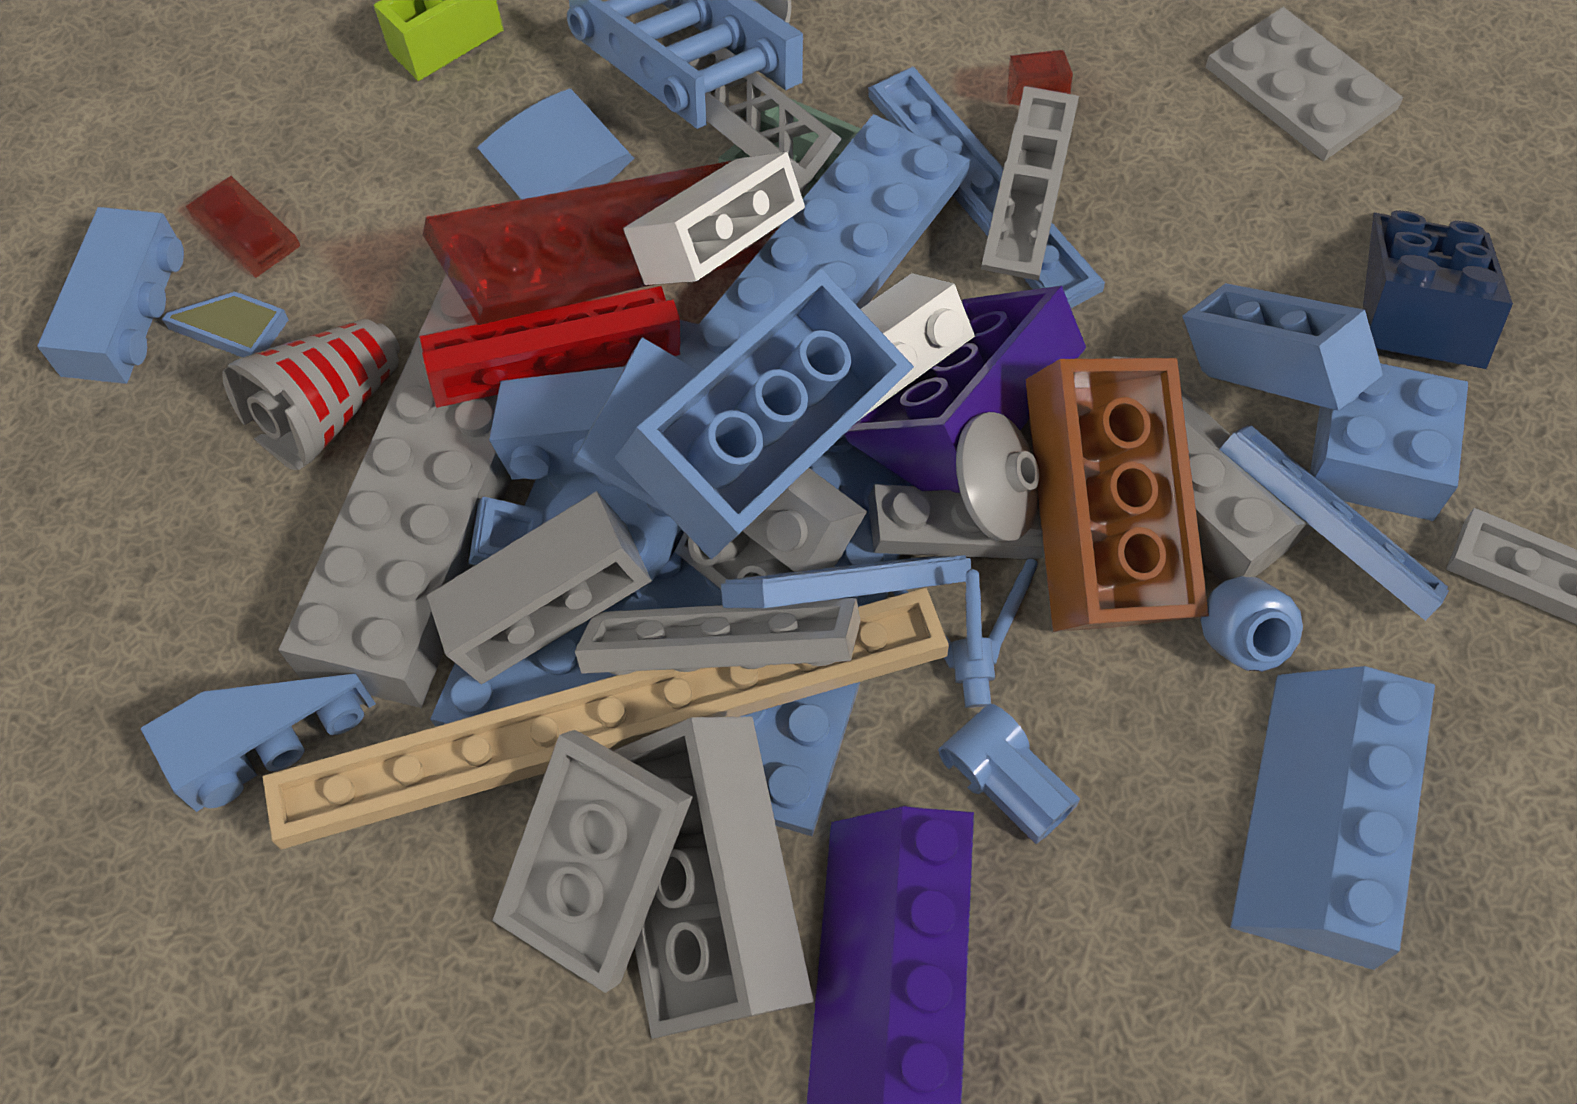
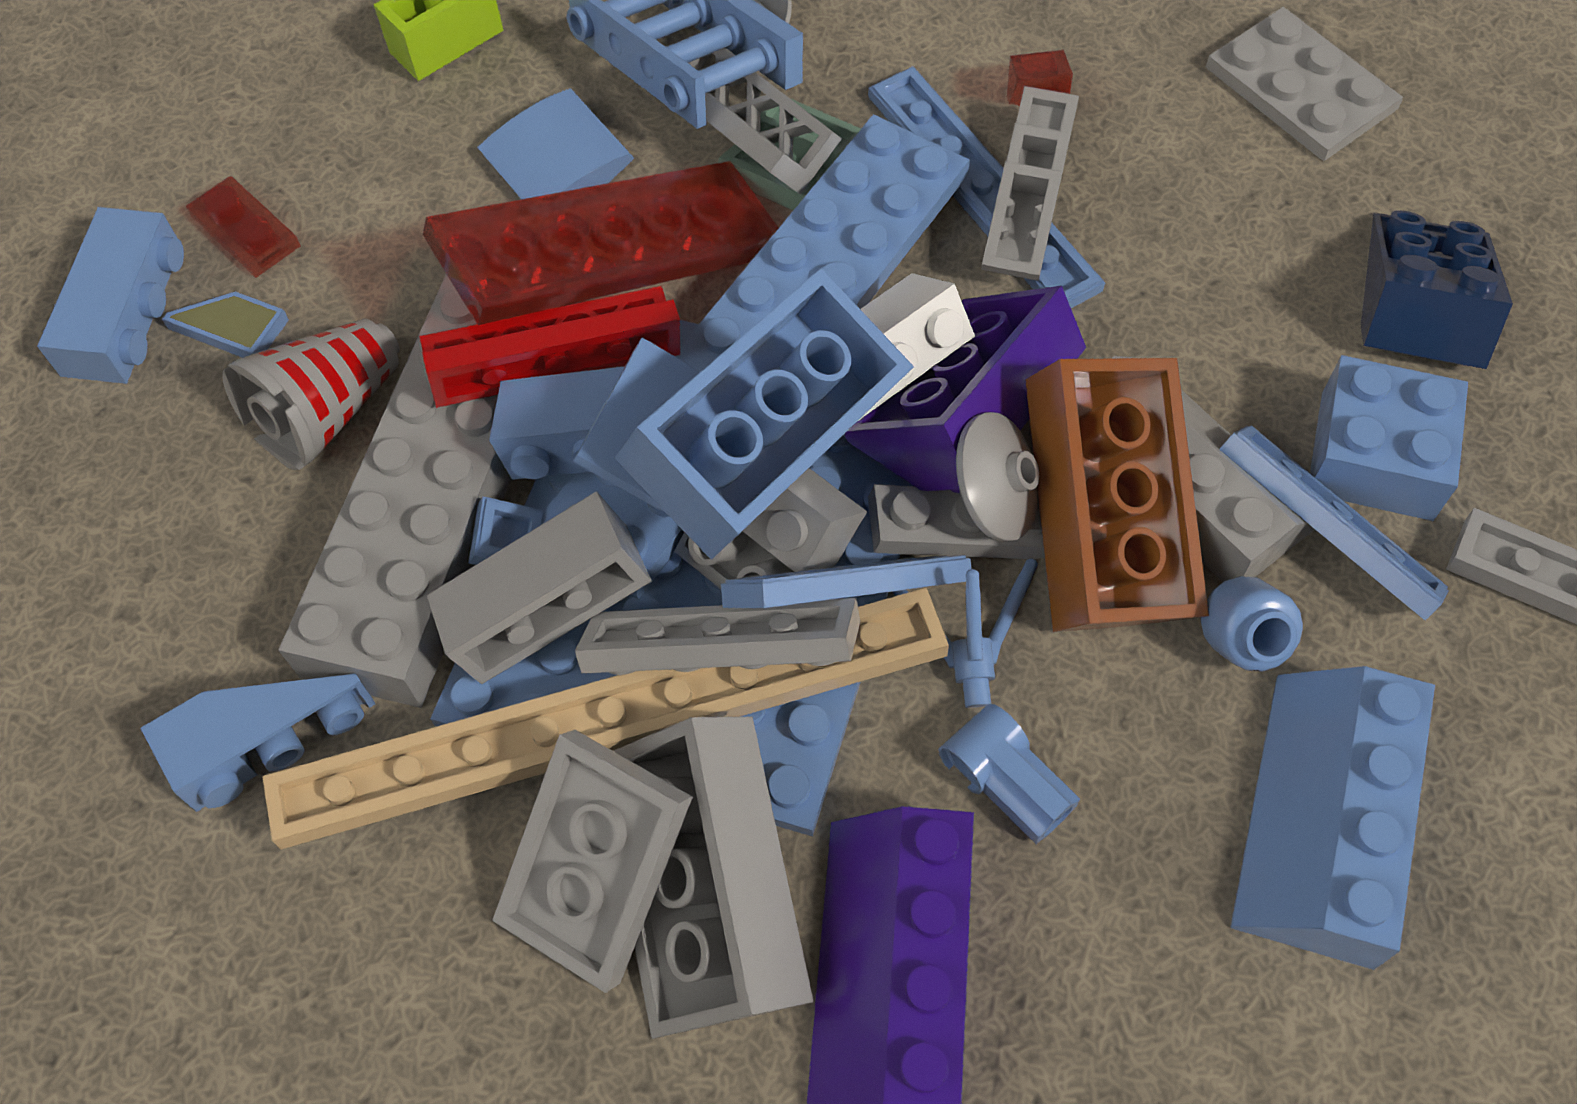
white brick [623,152,805,285] -> none
medium blue brick [1183,283,1383,411] -> none

